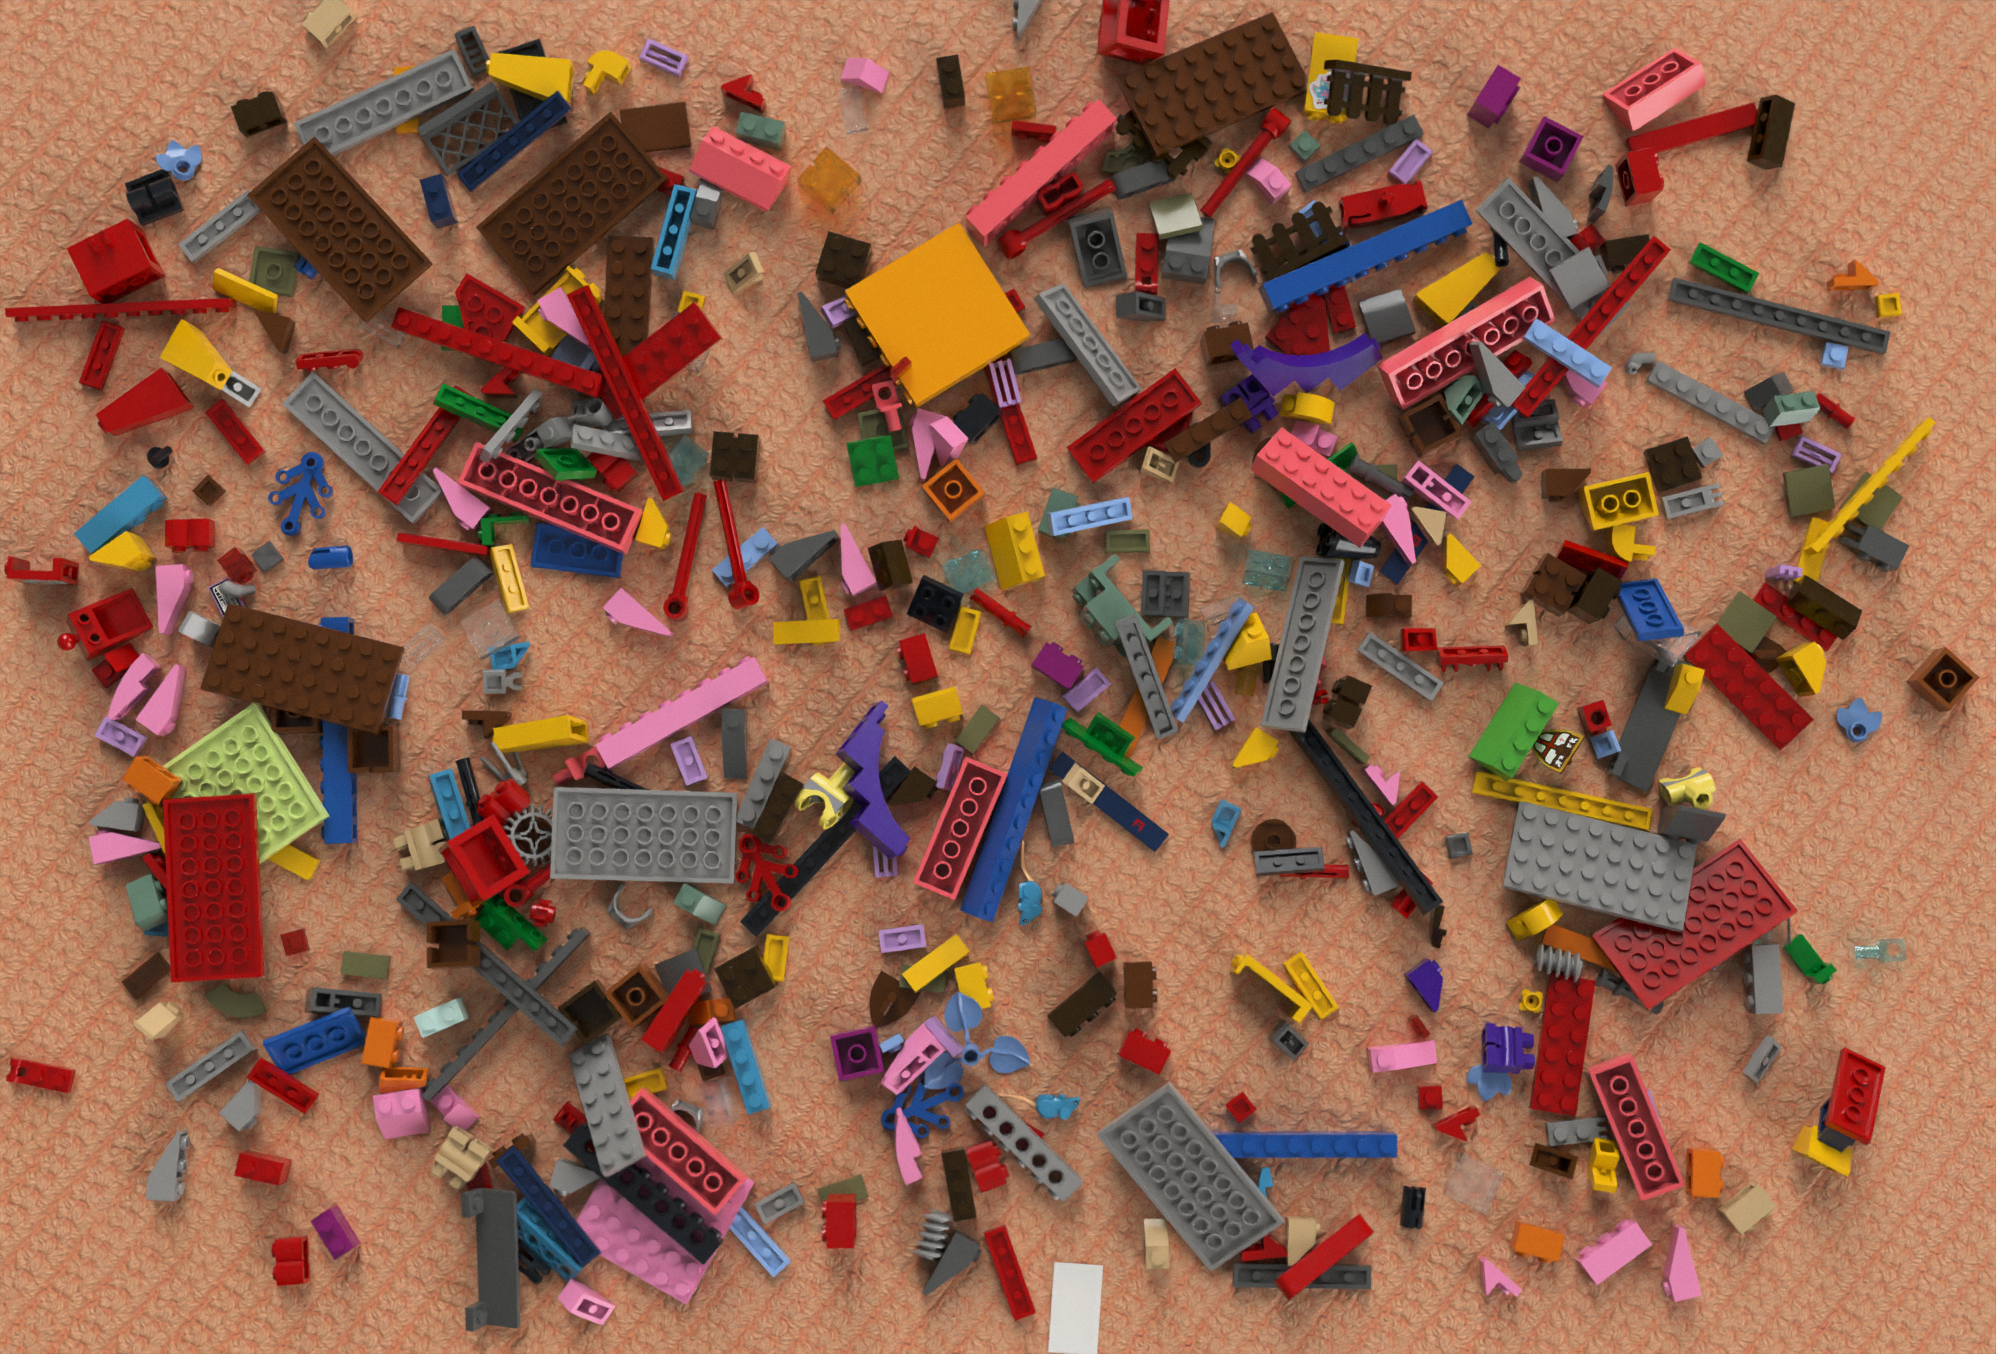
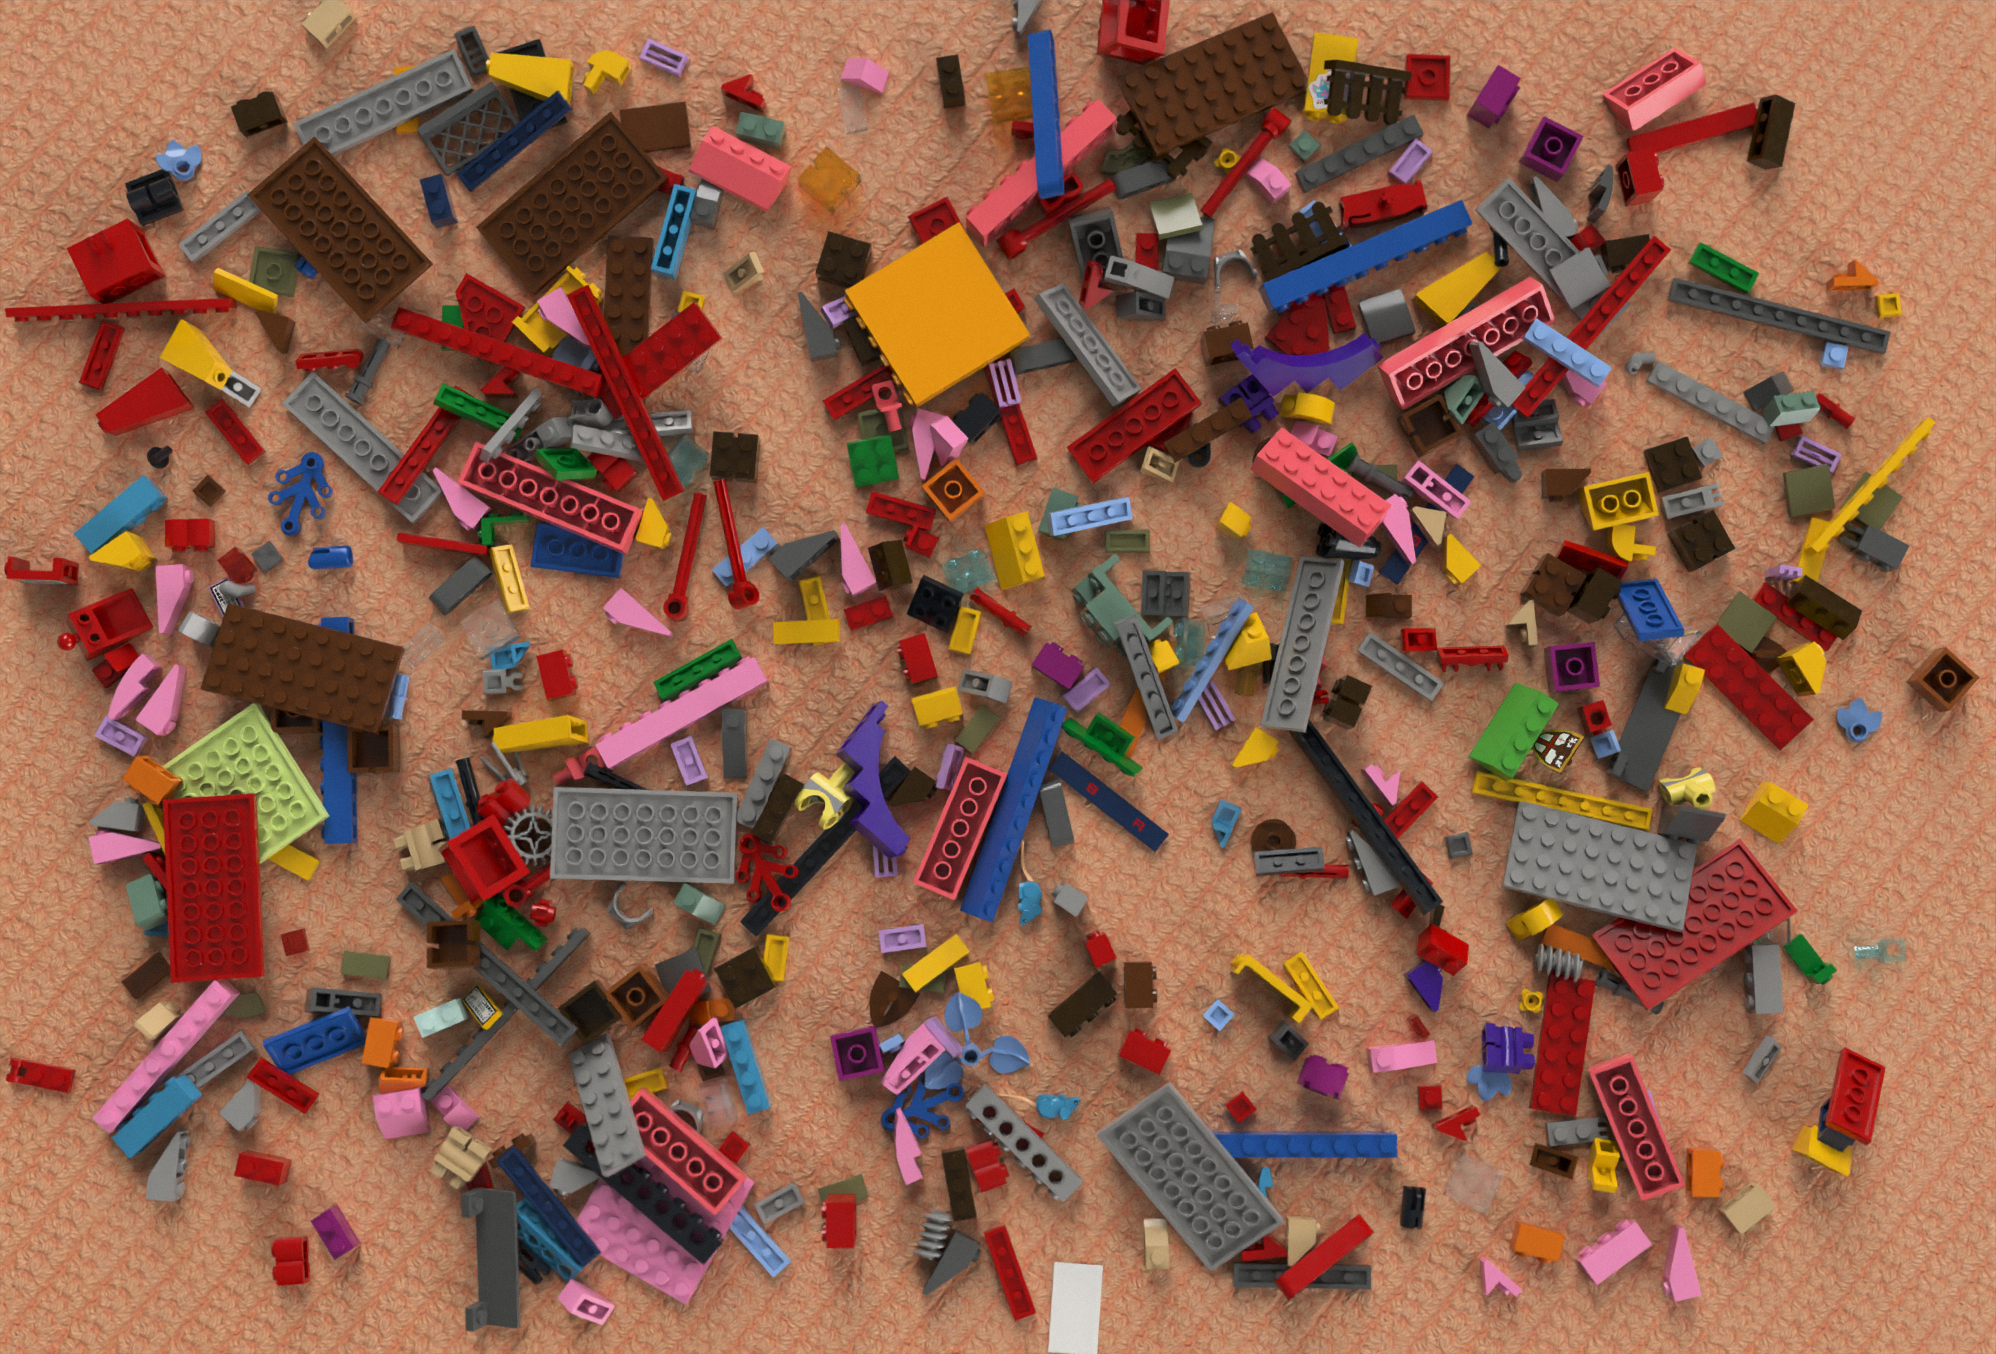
clear red tile [890,356,912,382] -> none
tan slope [1062,763,1105,804] -> none
olive tile [1328,727,1370,764] -> none
none -> bright pink brick [93,979,240,1133]
none -> dark azure brick [112,1075,202,1159]
none -> dark grey pin [345,338,391,405]
none -> tile [462,983,503,1030]
none -> red brick [536,649,579,701]
none -> green plate [653,639,743,702]
none -> red plate [718,1130,751,1163]
none -> red plate [866,491,937,532]
none -> red plate [908,197,967,244]
none -> light grey slope [957,669,1012,703]
none -> blue beam [1028,29,1064,199]
none -> red slope [1078,260,1113,309]
none -> light grey slope [1104,255,1175,299]
none -> yellow slope [1148,639,1179,674]
none -> light blue plate [1202,999,1235,1031]
none -> magenta brick [1297,1054,1349,1100]
none -> red plate [1404,54,1451,101]
none -> red brick [1417,924,1469,976]
none -> magenta brick [1544,642,1600,693]
none -> dark brown piece [1667,509,1735,573]
none -> yellow slope [1739,782,1809,844]

